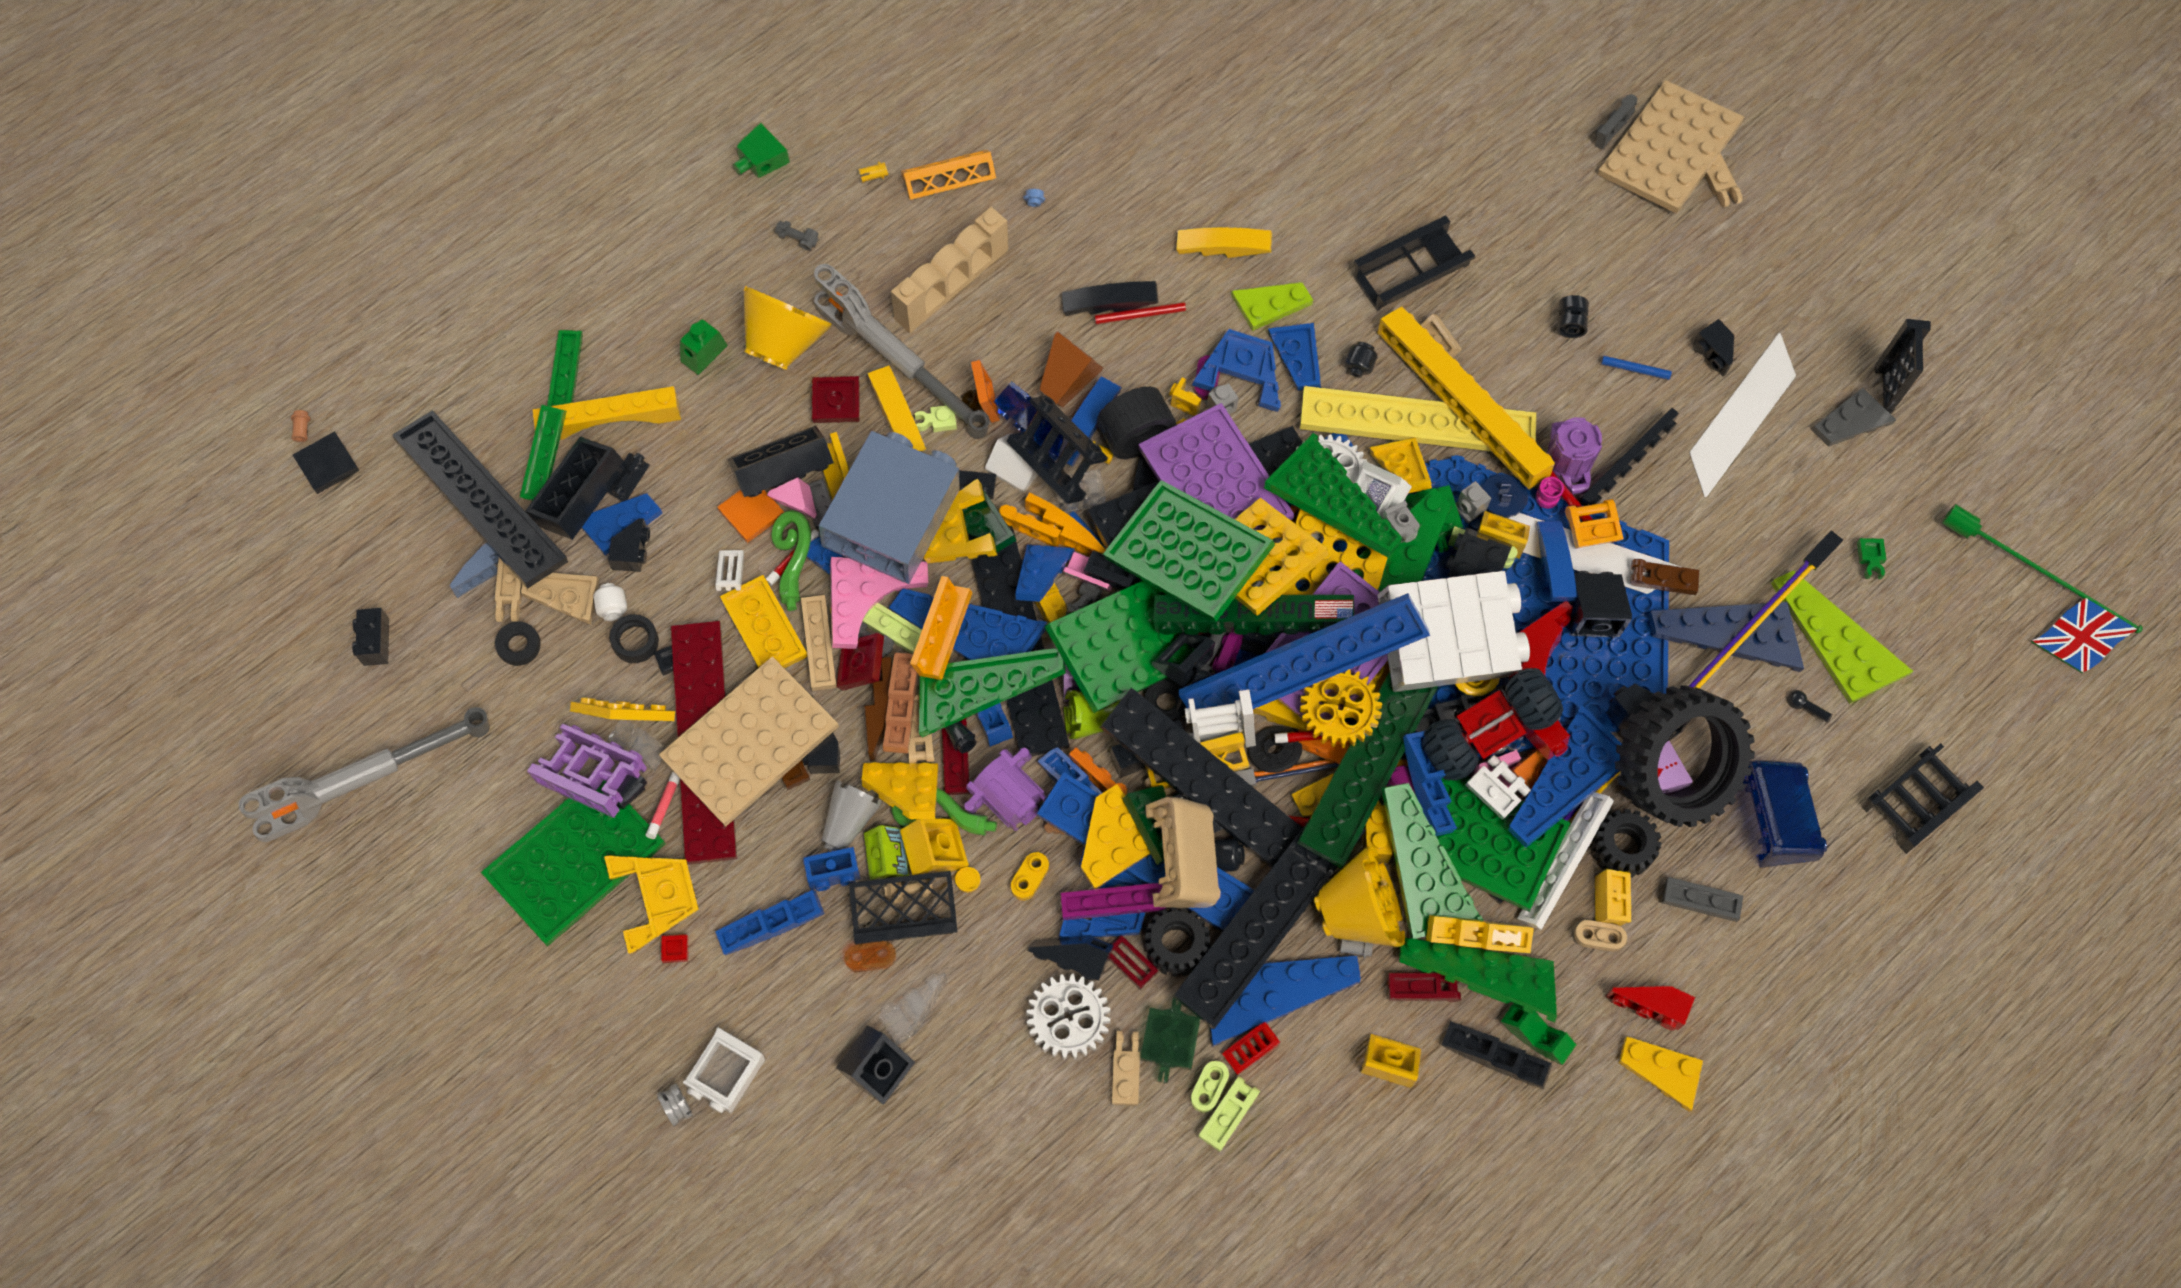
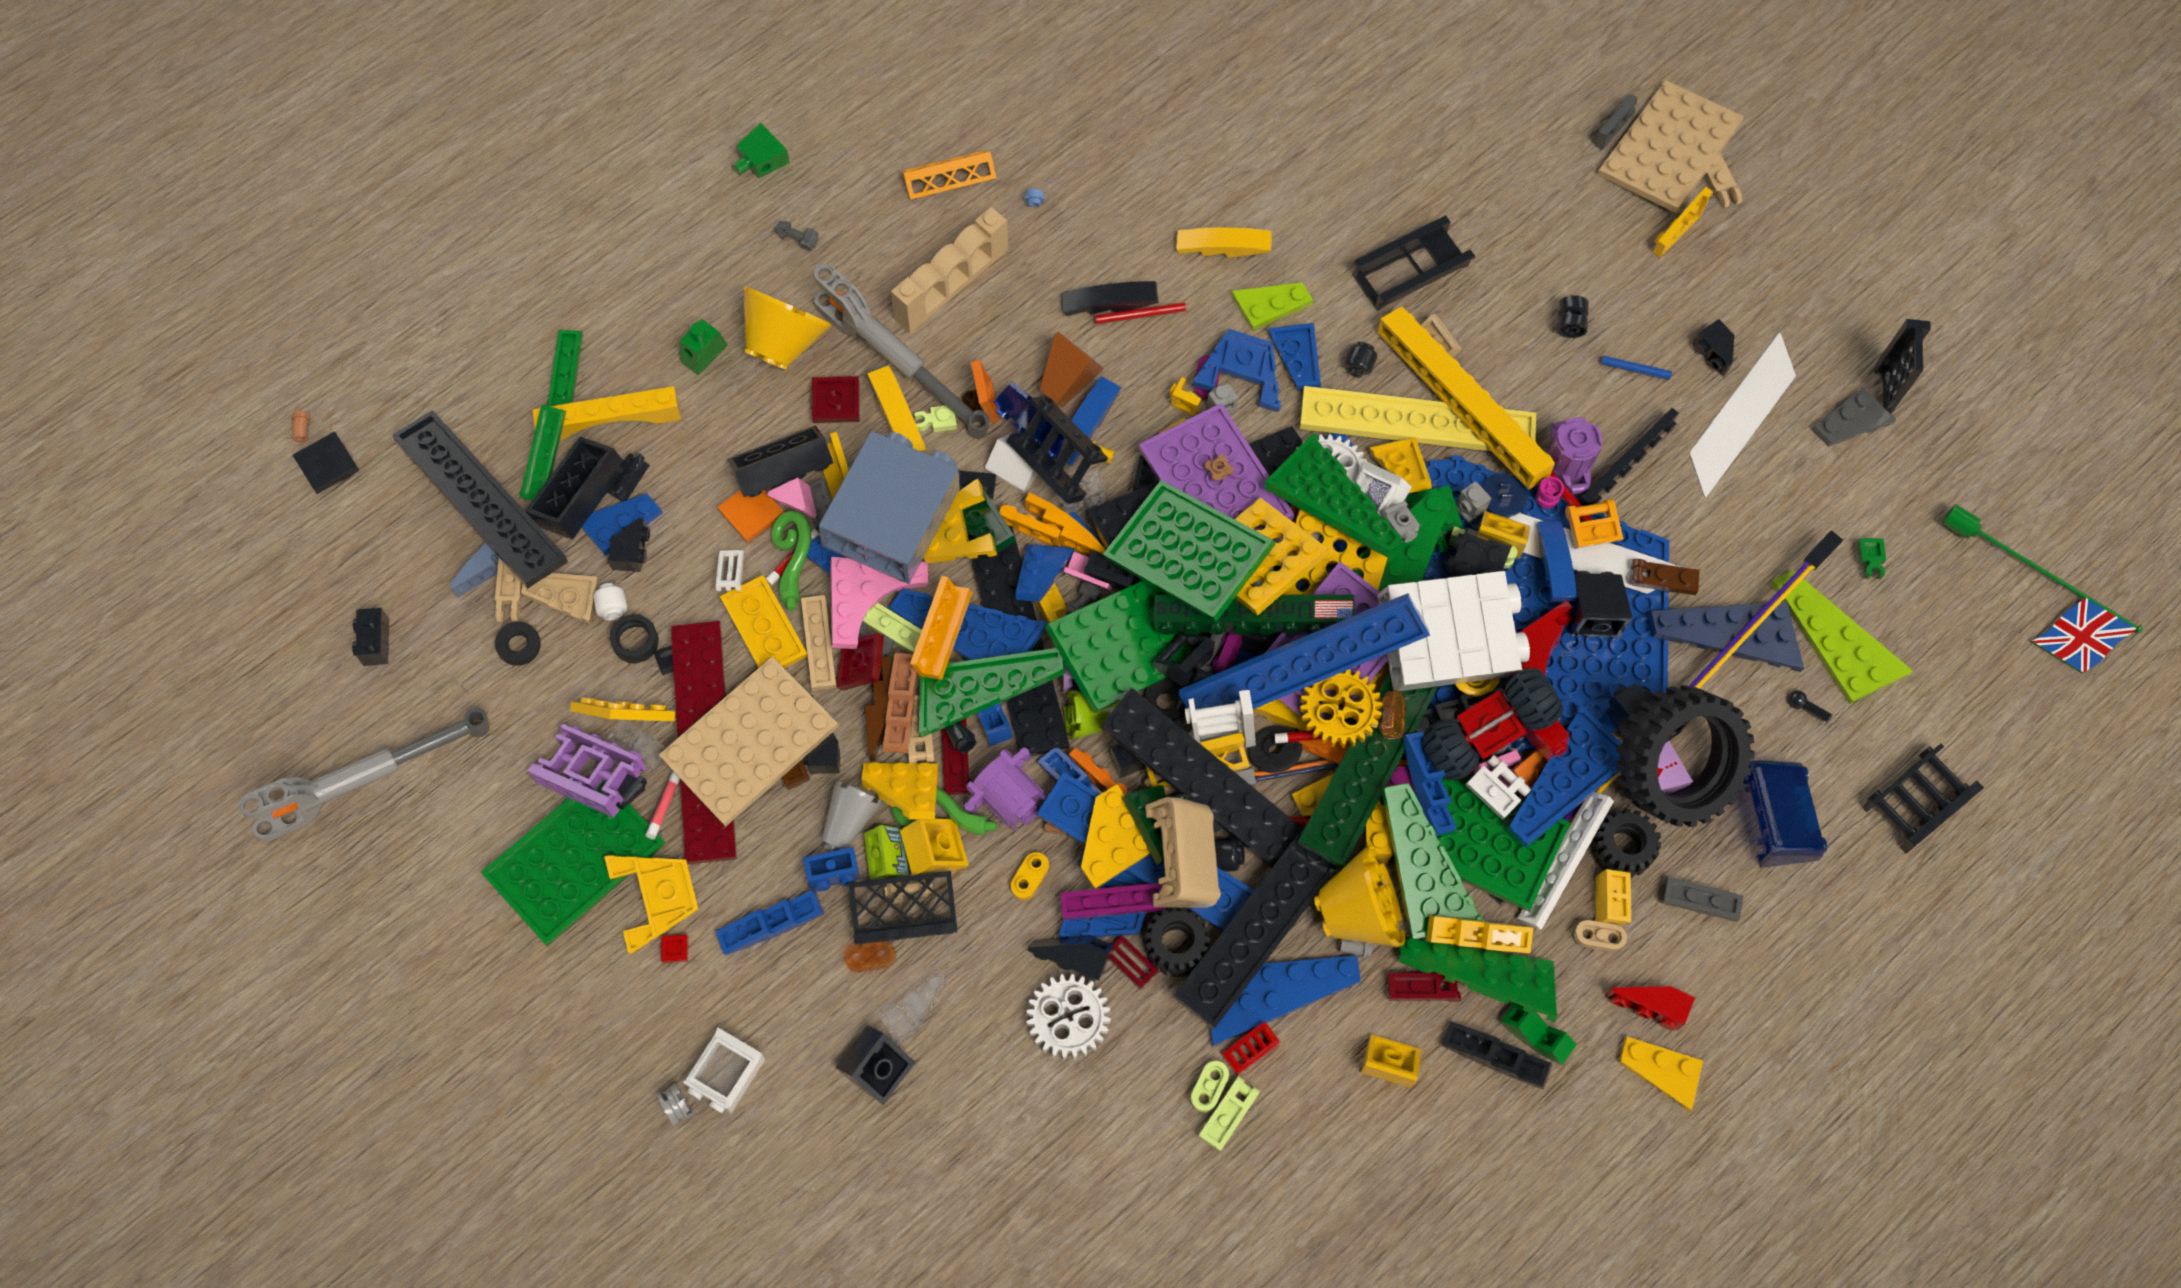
yellow pin [859,161,888,183] -> none
yellow piece [955,867,981,893] -> none
black tyre [1097,386,1177,459] -> none
tan hinge [1112,1031,1140,1106] -> none
clear green plate [1140,994,1200,1084] -> none
none -> medium nougat plate [1205,455,1234,481]
none -> clear orange plate [1380,690,1405,740]
none -> yellow wing [1653,187,1713,258]

